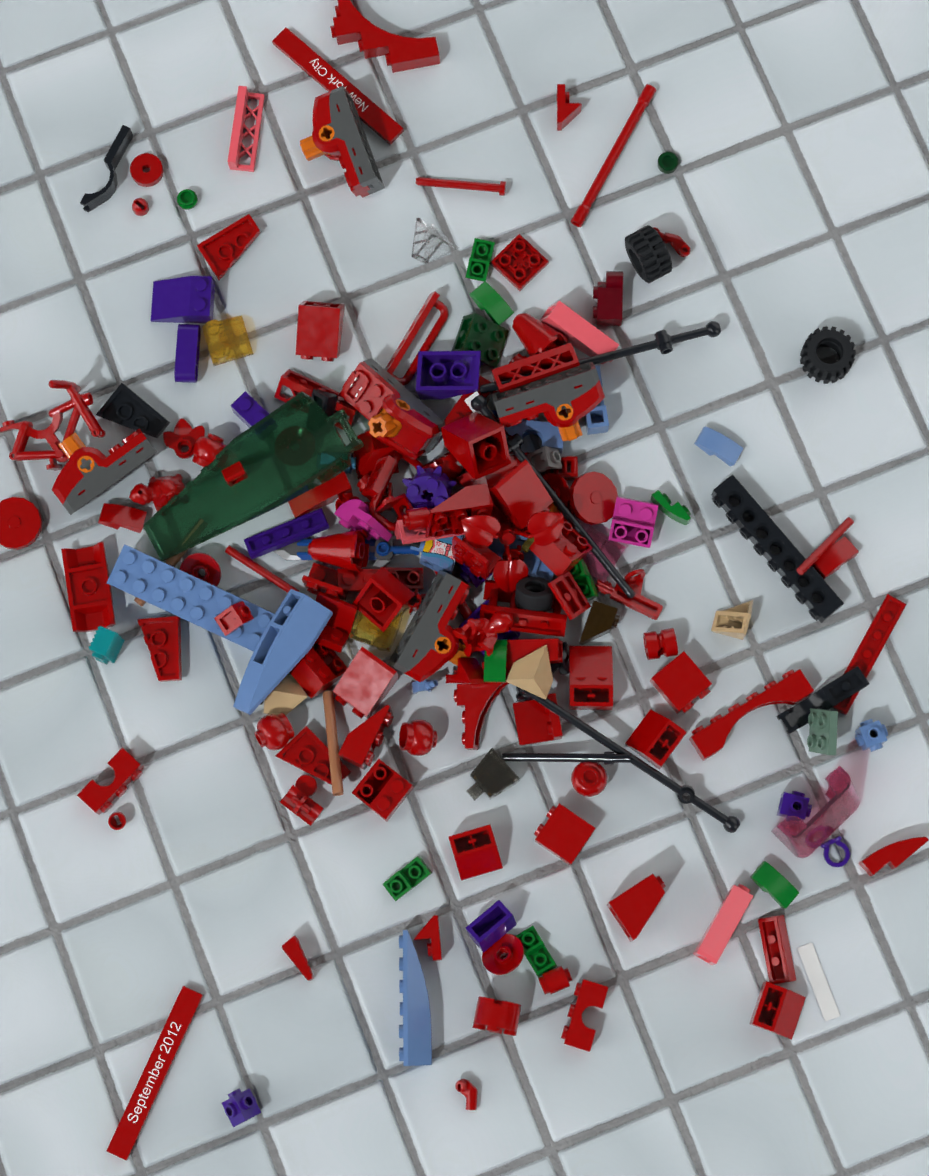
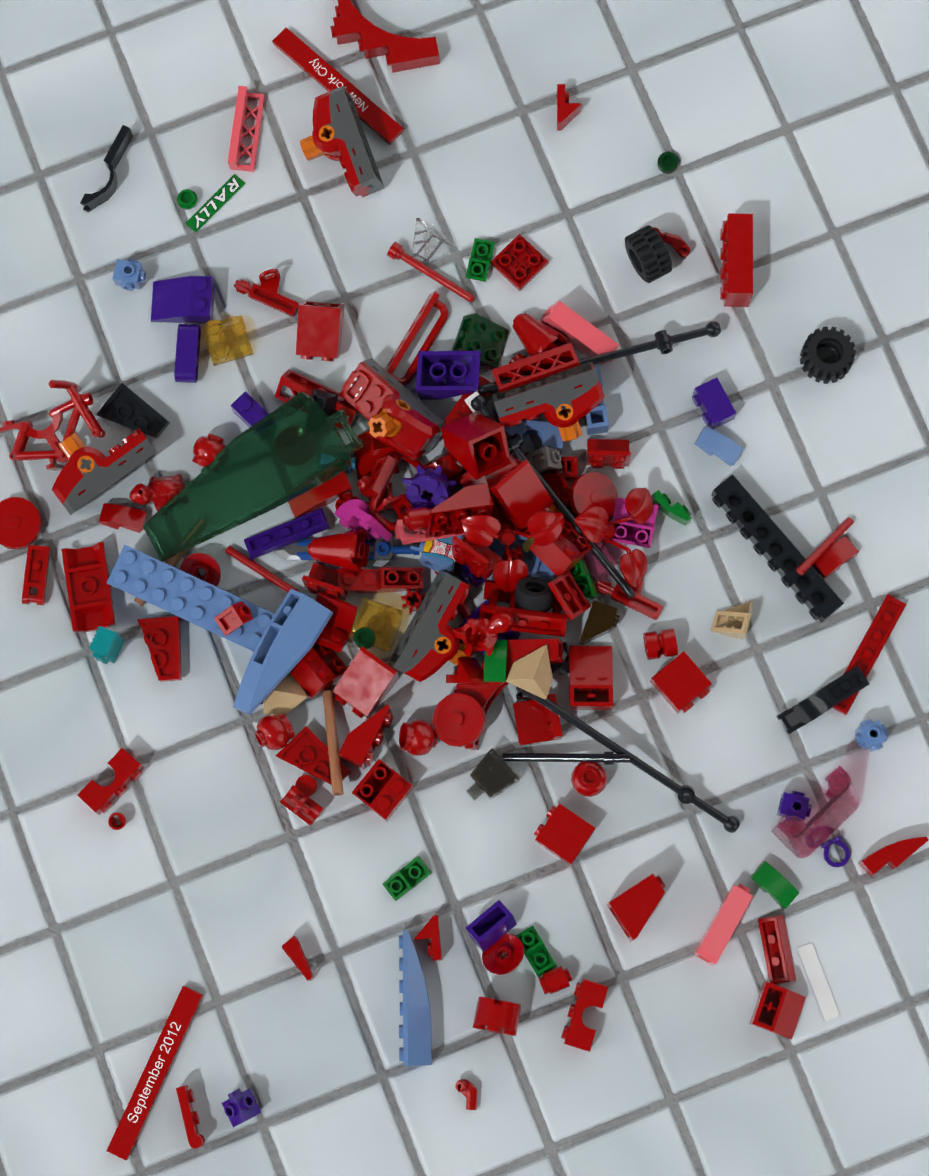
red piece [130,153,164,187] -> none
red hinge [132,198,149,216] -> none
red plate [163,418,205,459] -> none
red wing [197,214,261,280] -> none
red slope [221,461,248,487] -> none
red slope [352,567,416,632] -> none
medium blue piece [412,680,438,694] -> none
red bar [416,177,506,196] -> none
red slope [449,824,503,881] -> none
green slope [469,282,514,325] -> none
red piece [571,84,656,227] -> none
dark red hinge [593,271,623,326] -> none
red slope [625,709,687,770] -> none
red arch [689,669,814,761] -> none
sand green plate [807,708,838,755] -> none
none -> red plate [22,545,51,606]
none -> medium blue brick [112,259,146,291]
none -> red plate [176,1085,205,1149]
none -> sticker [186,174,245,232]
none -> red piece [234,269,299,317]
none -> dark green tile [354,627,376,649]
none -> red piece [387,241,475,302]
none -> red wheel [432,693,486,747]
none -> red plant [574,488,653,587]
none -> red bracket [587,439,631,469]
none -> dark purple brick [692,377,737,429]
none -> red brick [720,213,753,307]

